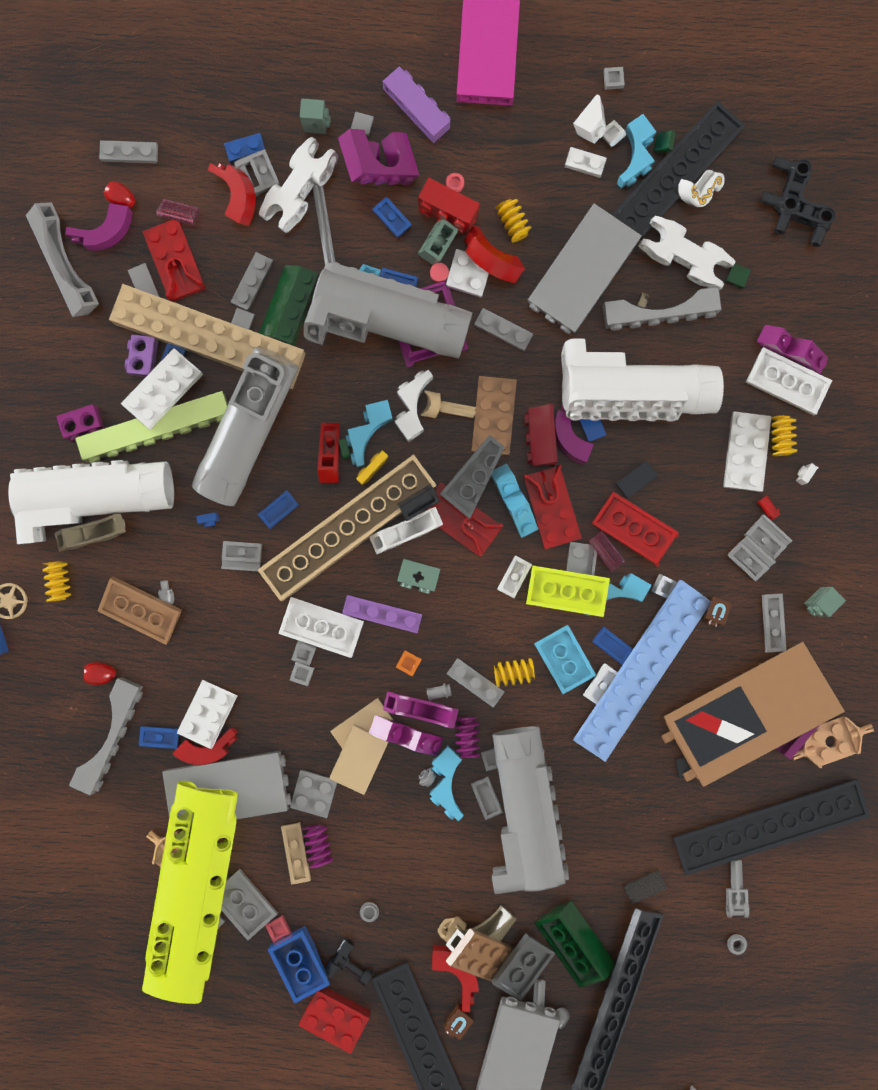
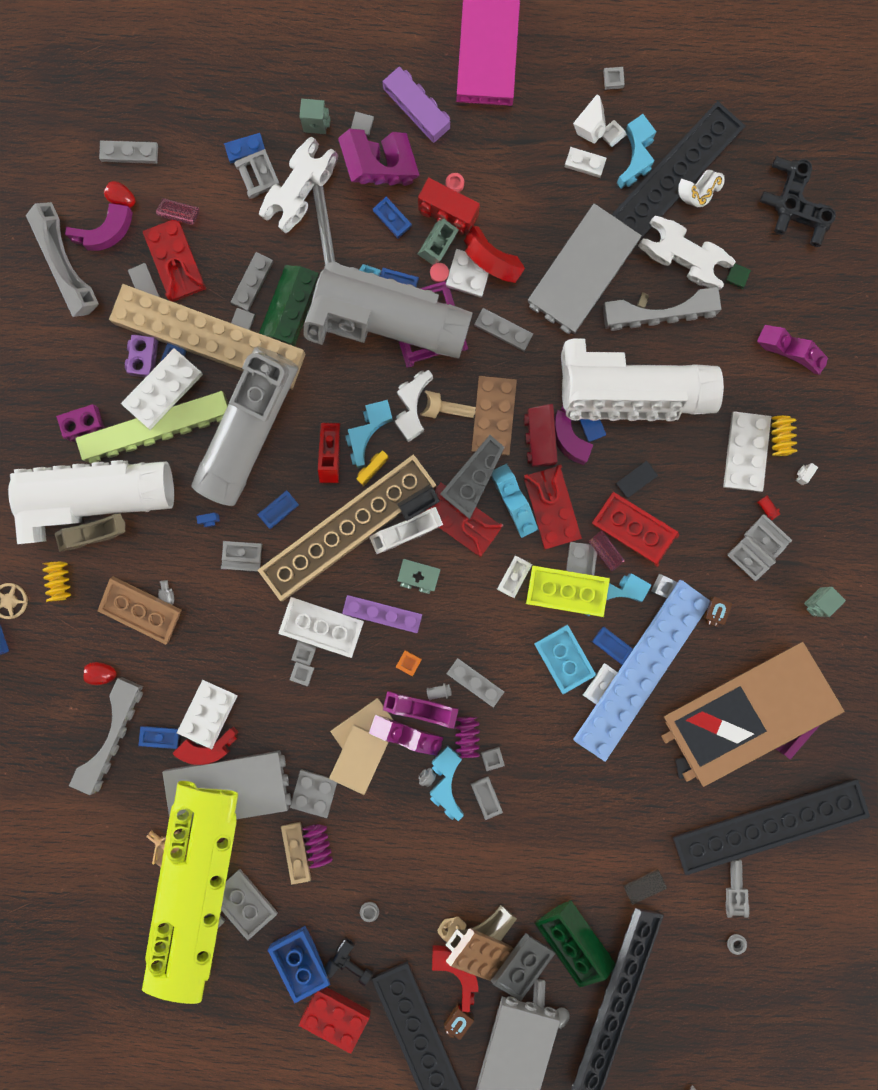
red arch [208,163,256,226] -> none
coral tile [265,915,291,943] -> none
dark green tile [339,439,351,460] -> none
light grey piece [492,726,569,894] -> none
yellow piece [494,658,535,687] -> none
yellow piece [495,199,531,243] -> none
dark green tile [654,130,676,154] -> none
white plate [745,347,832,415] -> none
light grey plate [762,594,787,652] -> none
light nougat plate [792,716,874,768] -> none

